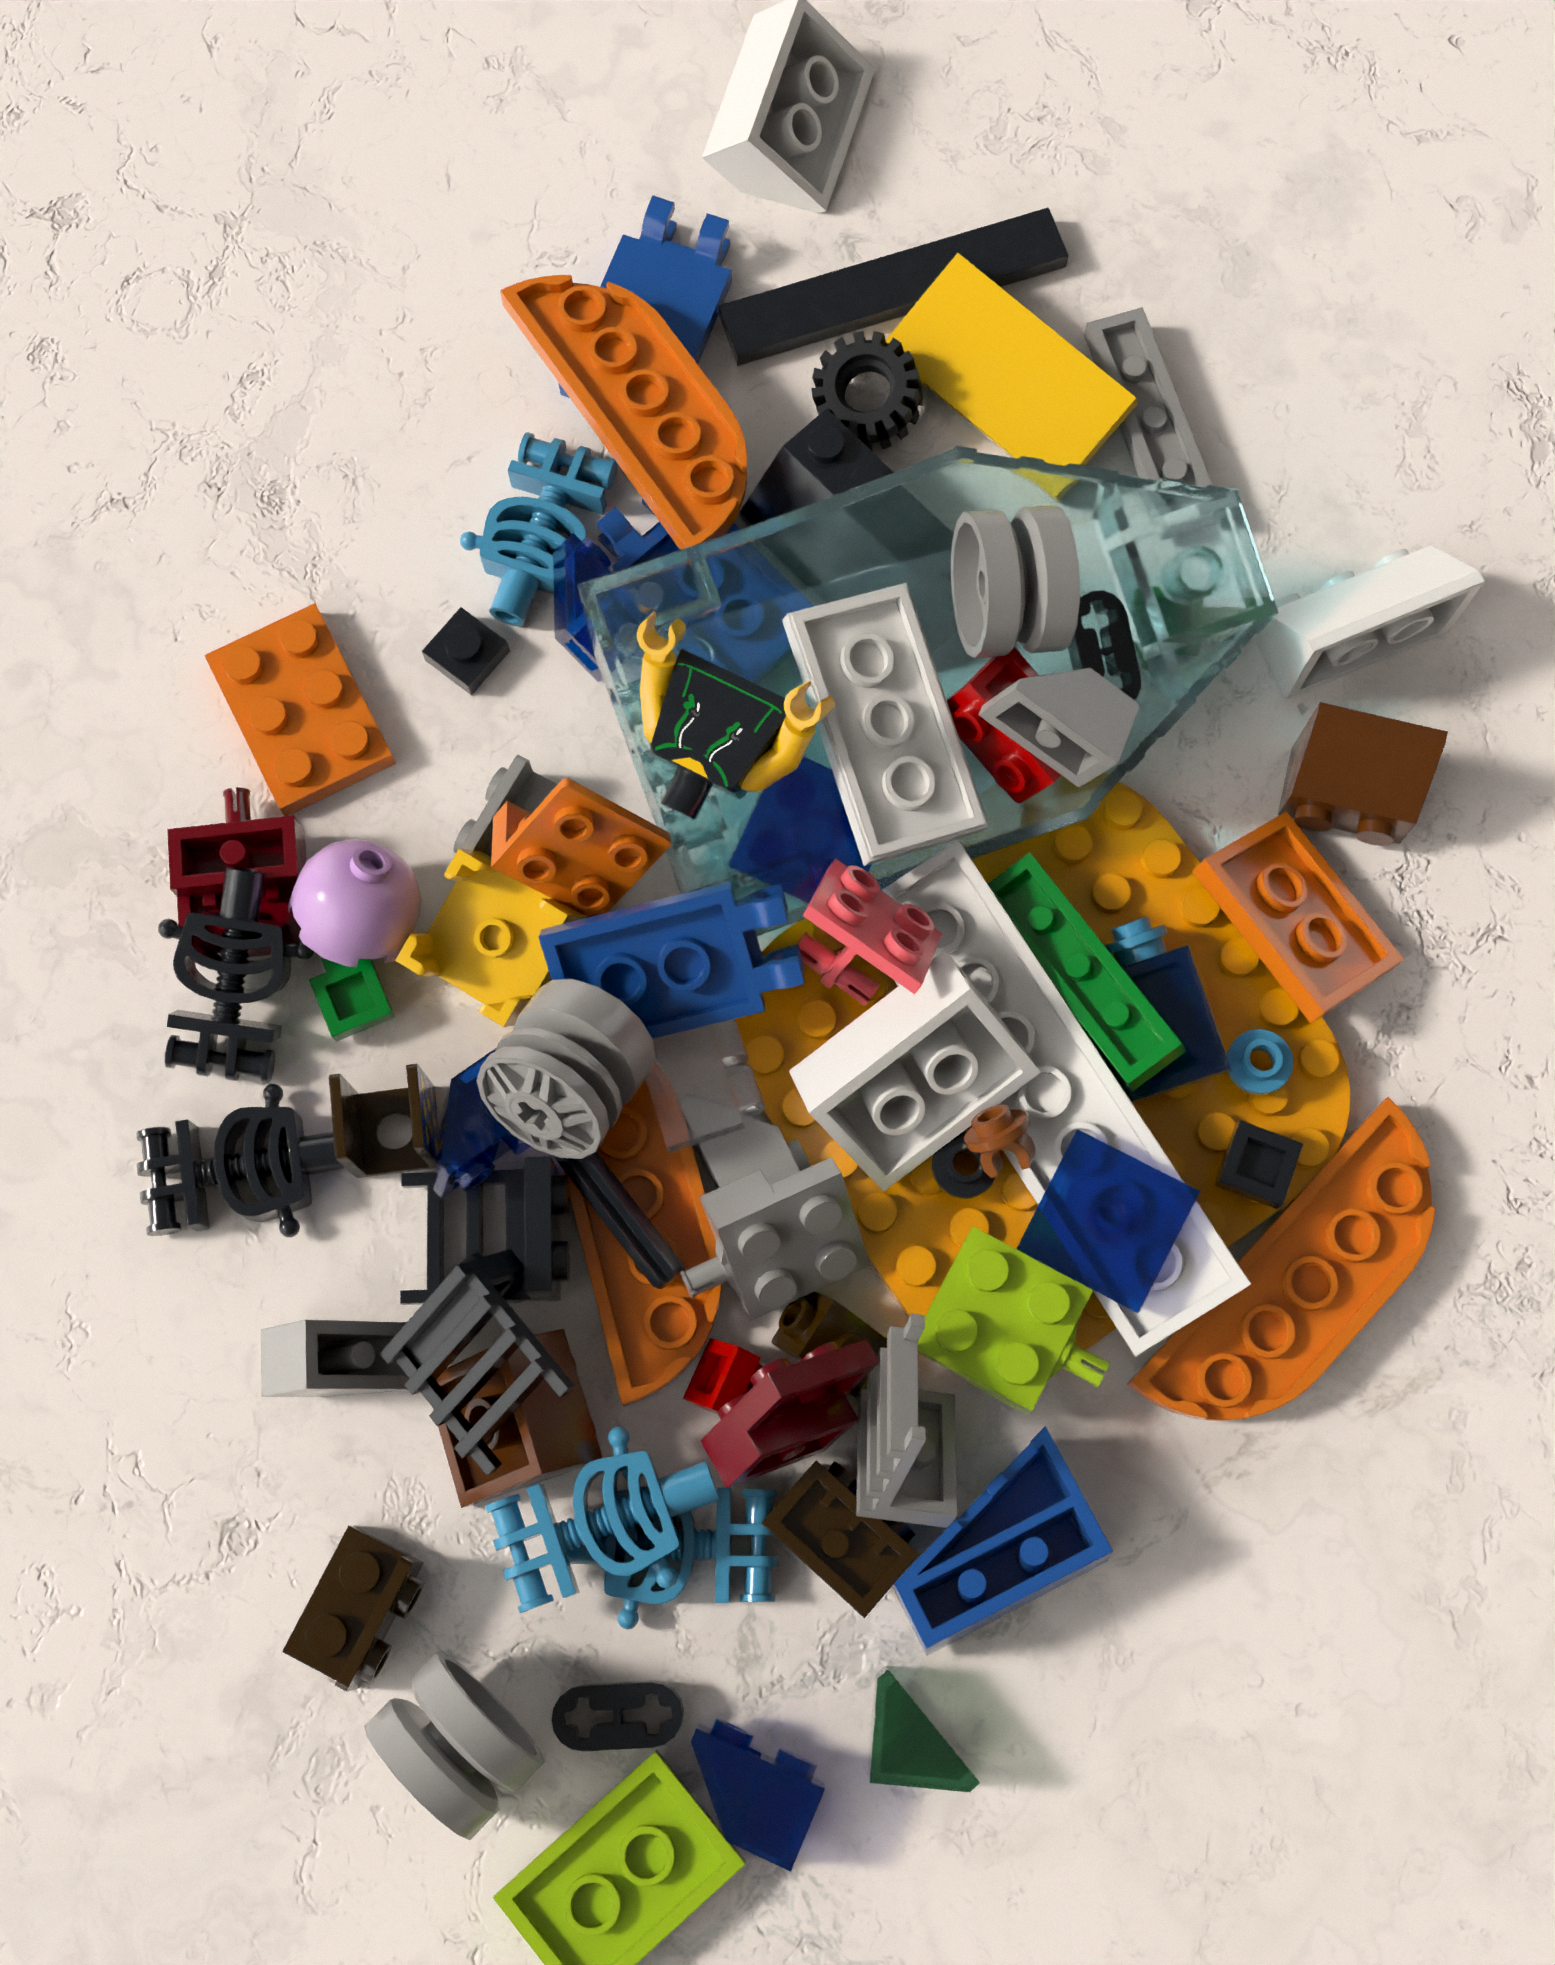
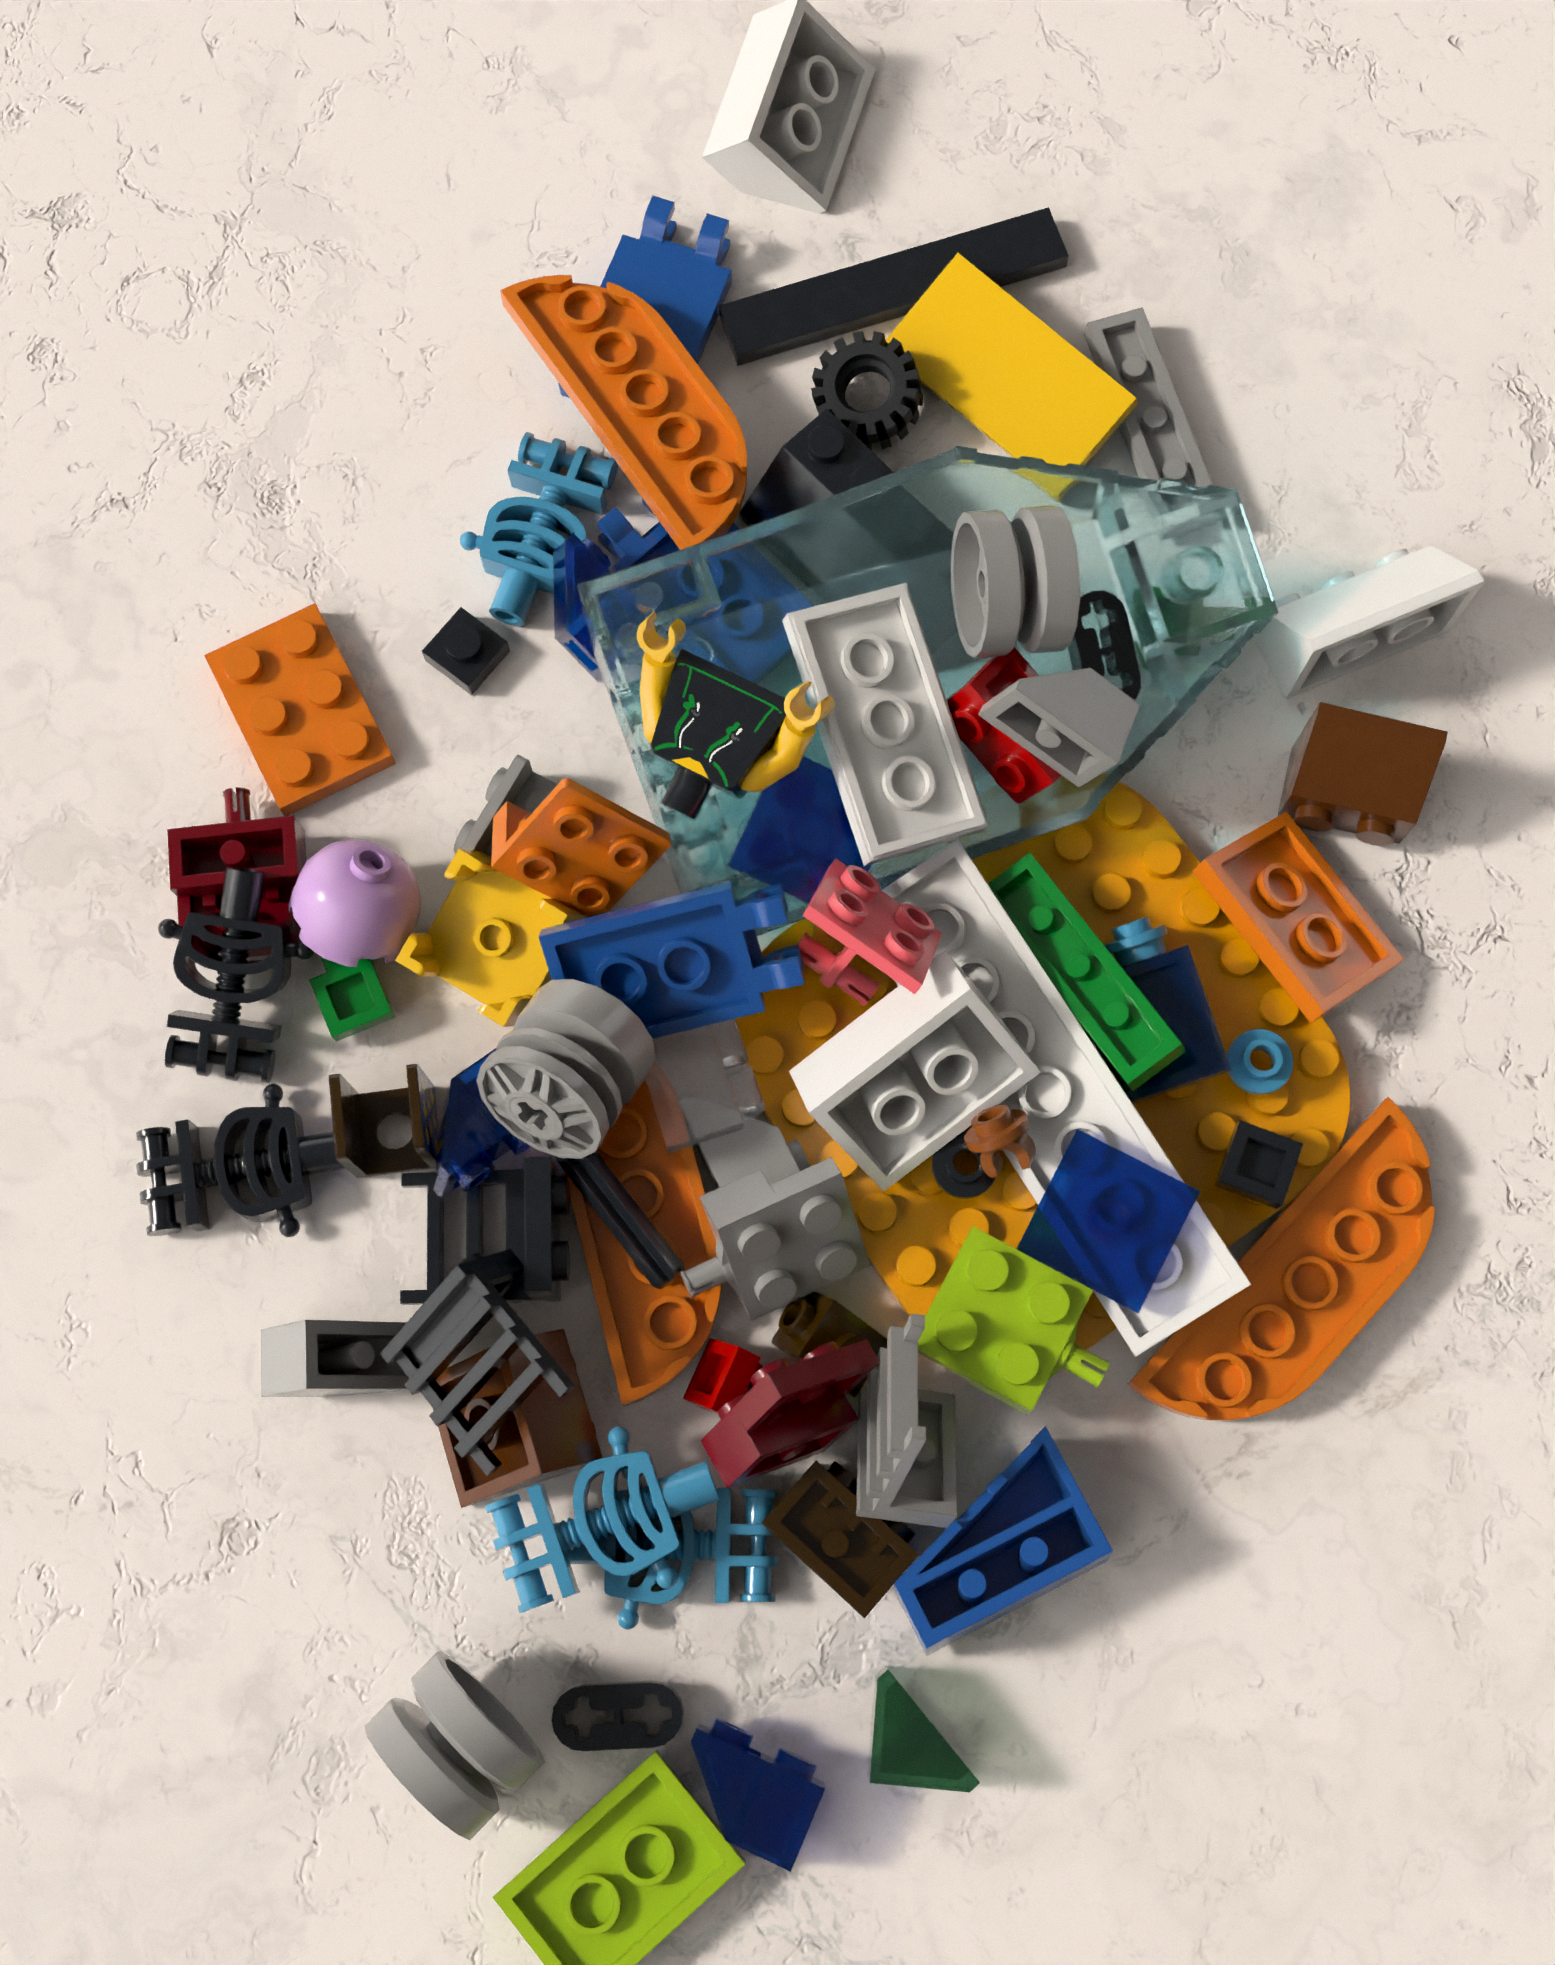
dark brown bracket [282,1525,425,1692] -> none

